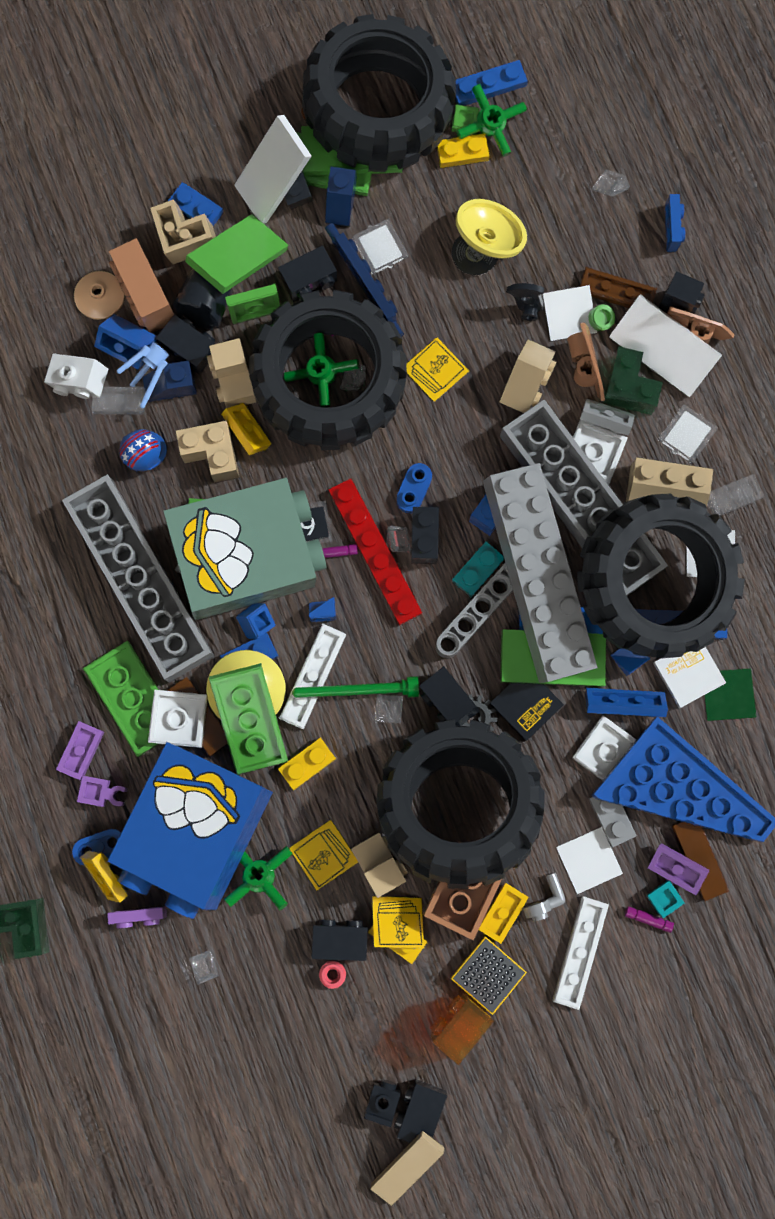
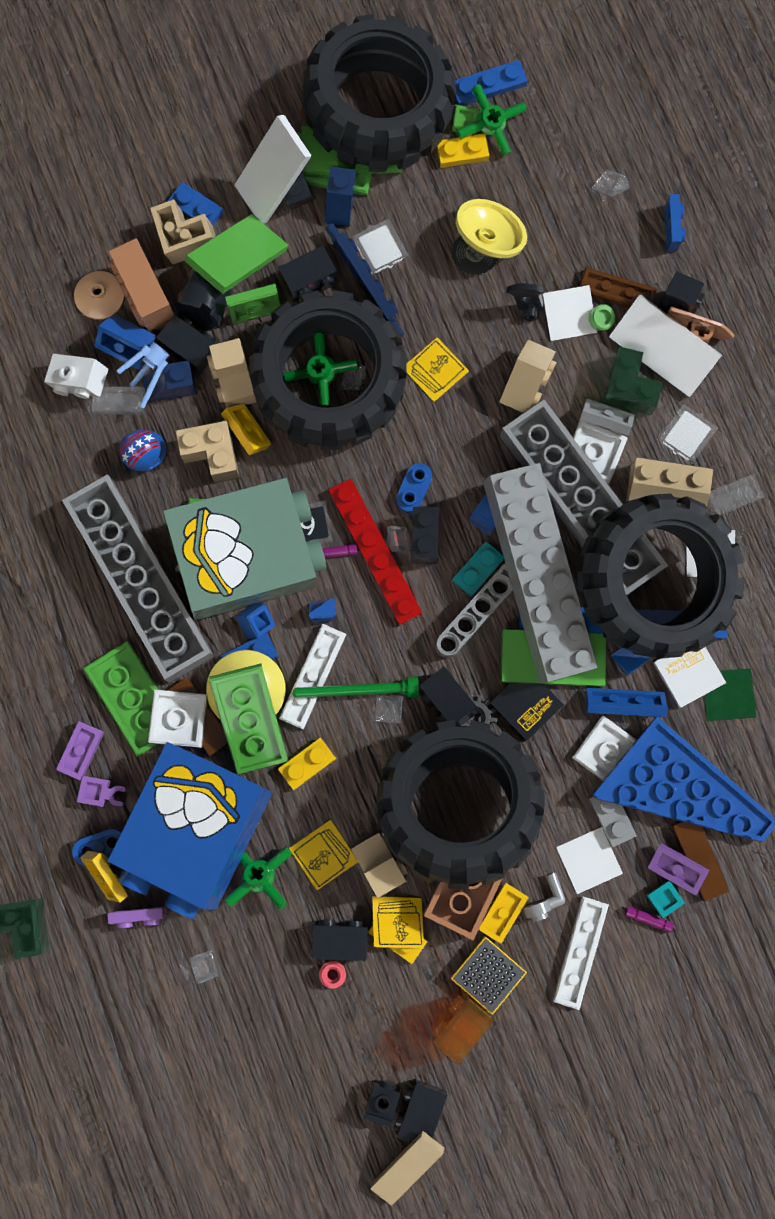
nougat panel [567,322,605,401] -> none

